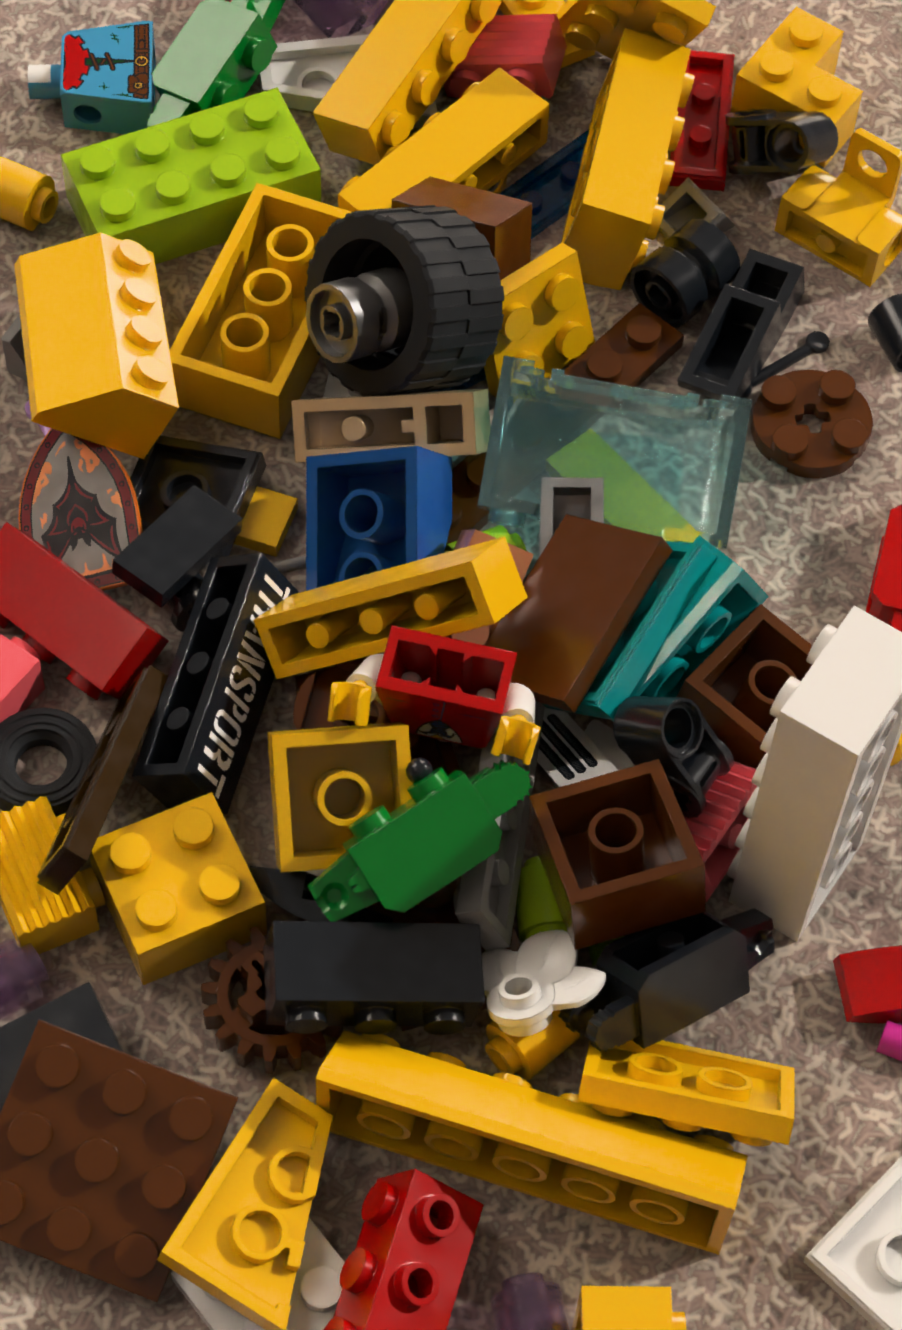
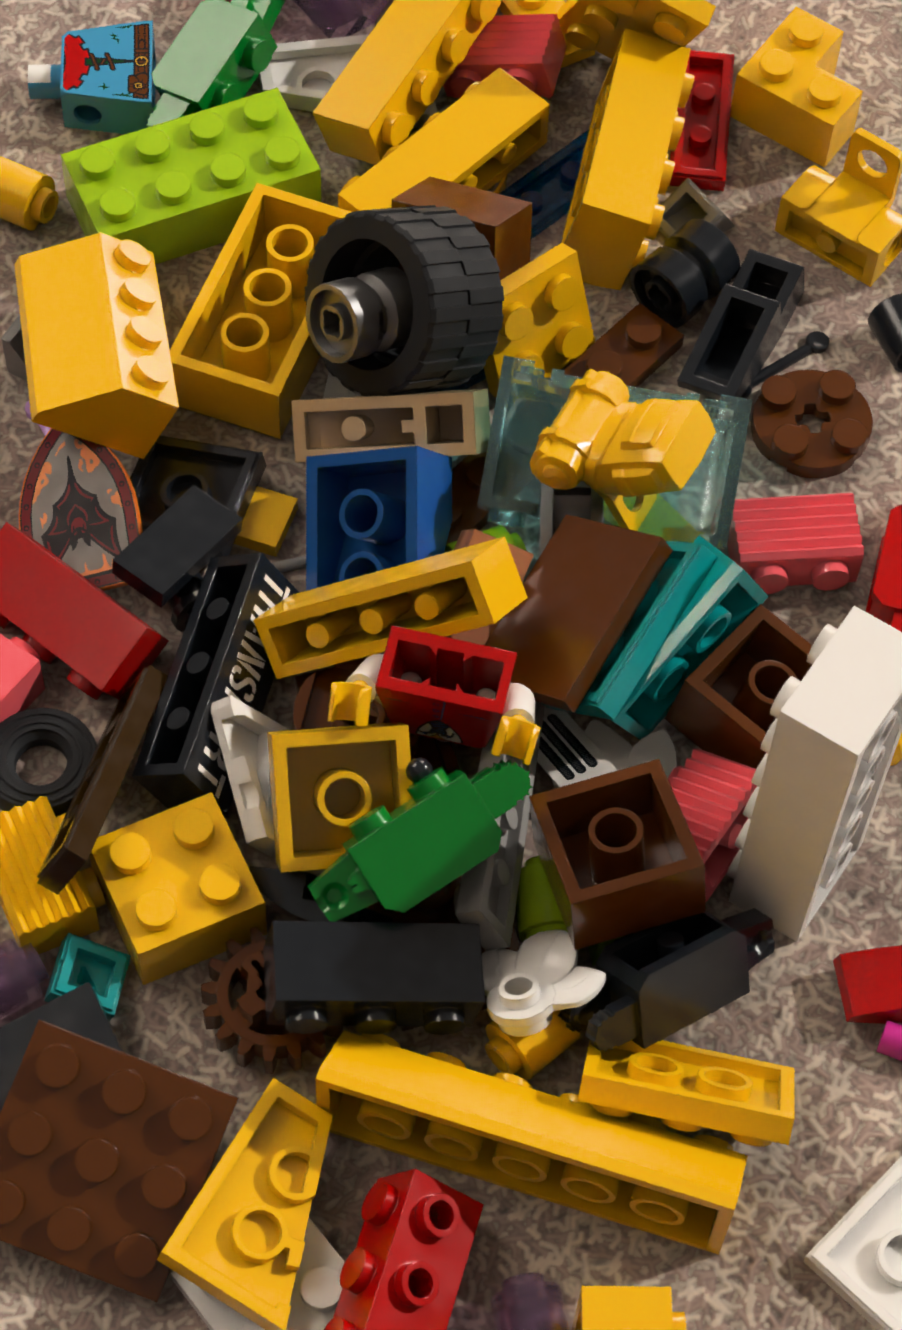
black piece [613,696,734,818] -> none
black piece [725,109,838,174] -> none
none -> teal tile [44,933,131,1021]
none -> white wing [211,695,289,859]
none -> yellow piece [529,369,716,531]
none -> coral brick [724,493,864,594]

